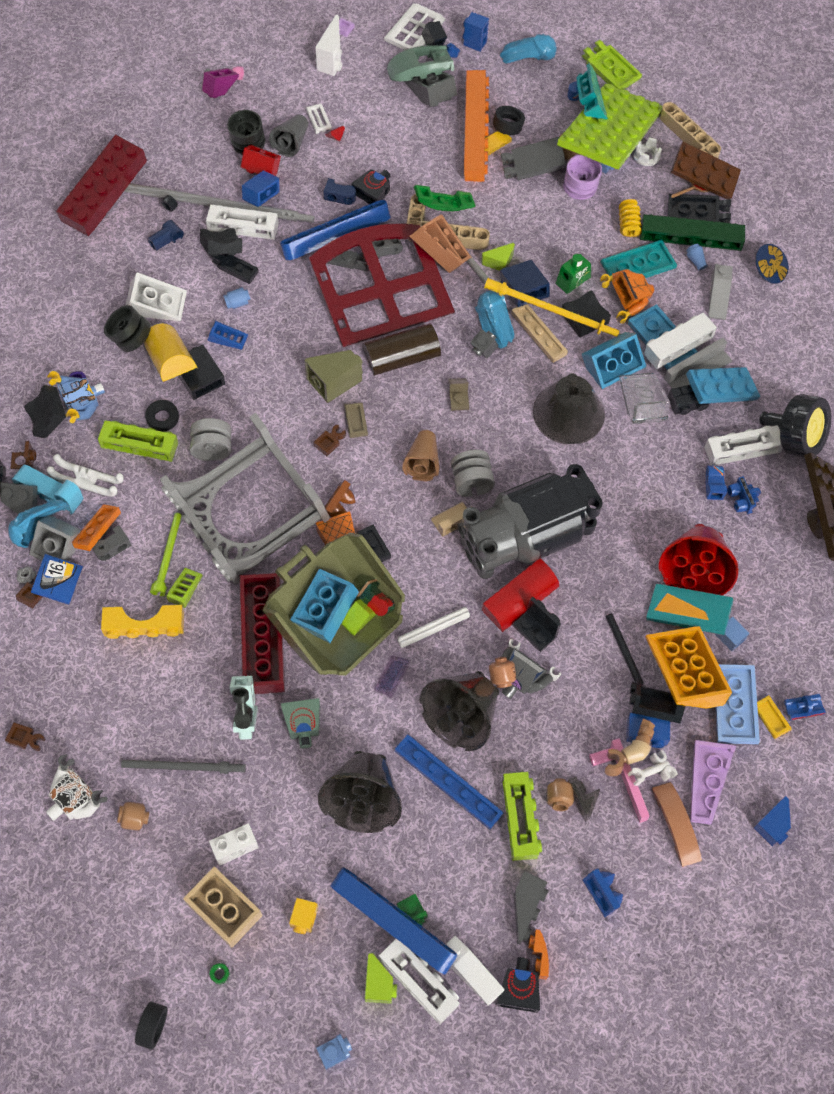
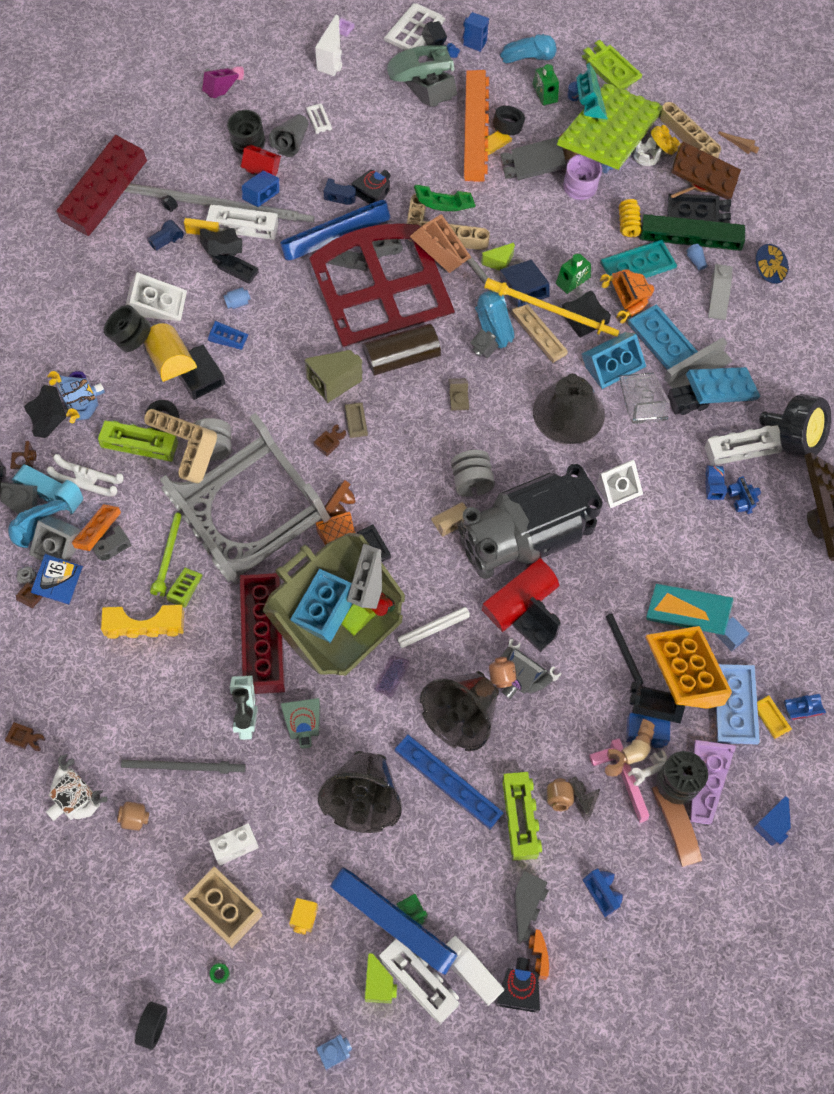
red slope [326,126,345,141] -> none
medium nougat cone [402,430,440,481] -> none
white brick [644,312,717,369] -> none
red cone [659,524,739,595] -> none
none -> tan beam [144,409,217,483]
none -> yellow tile [184,218,220,235]
none -> light grey slope [347,544,382,609]
none -> green torso [532,64,559,106]
none -> white slope [596,460,643,508]
none -> yellow tile [651,124,680,155]
none -> pearl dark grey wheel [656,751,708,805]
none -> medium nougat piece [718,131,759,154]

